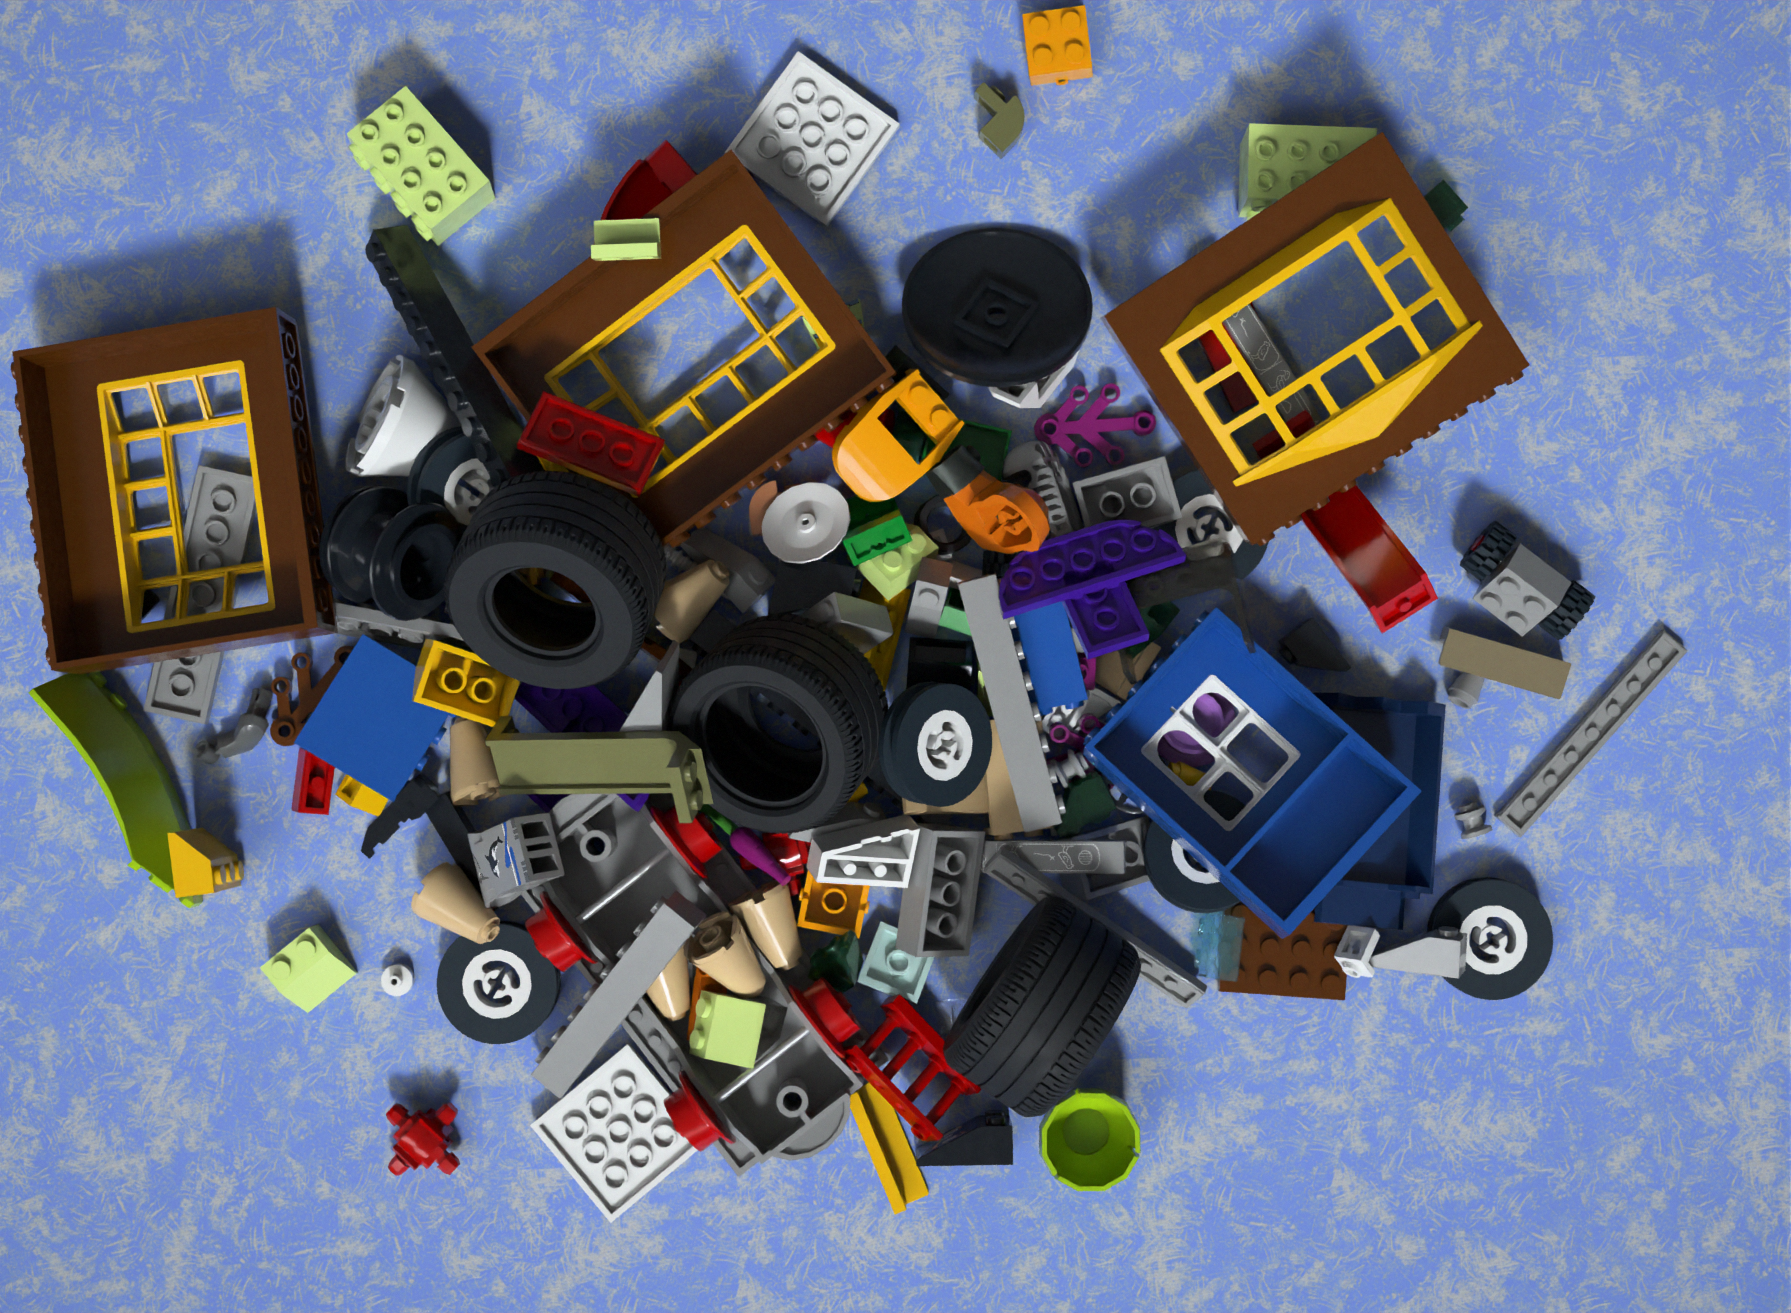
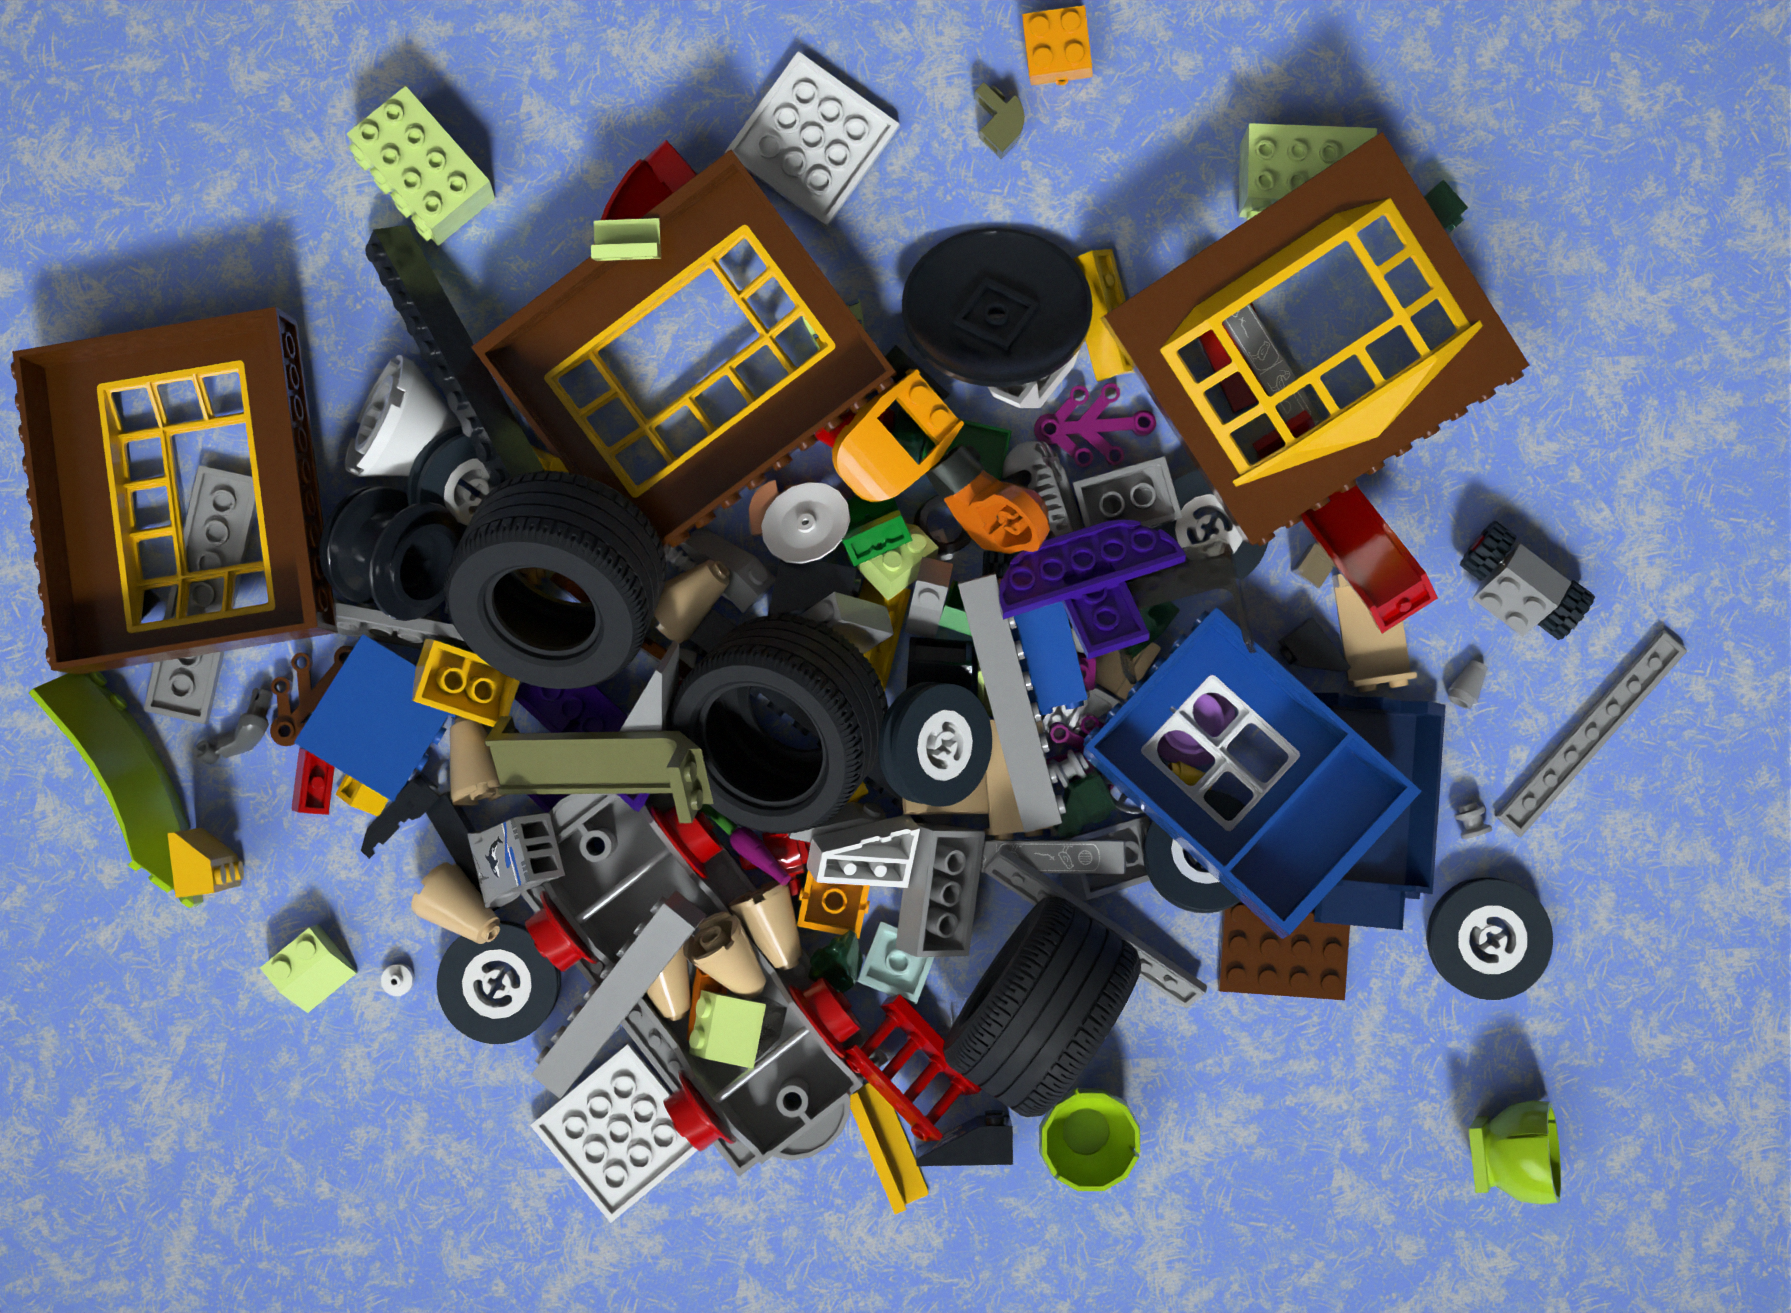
red piece [386,1102,460,1176] -> none
red tile [517,391,665,497] -> none
white tile [949,561,982,590] -> none
clear light blue bracket [1194,912,1245,982] -> none
white bracket [1334,925,1380,978] -> none
slope [1369,926,1467,979] -> none
dark tan panel [1438,627,1571,699] -> none
none -> yellow panel [1073,249,1135,382]
none -> dark tan panel [1292,543,1336,588]
none -> tan panel [1332,574,1417,692]
none -> lime plate [1469,1100,1561,1205]

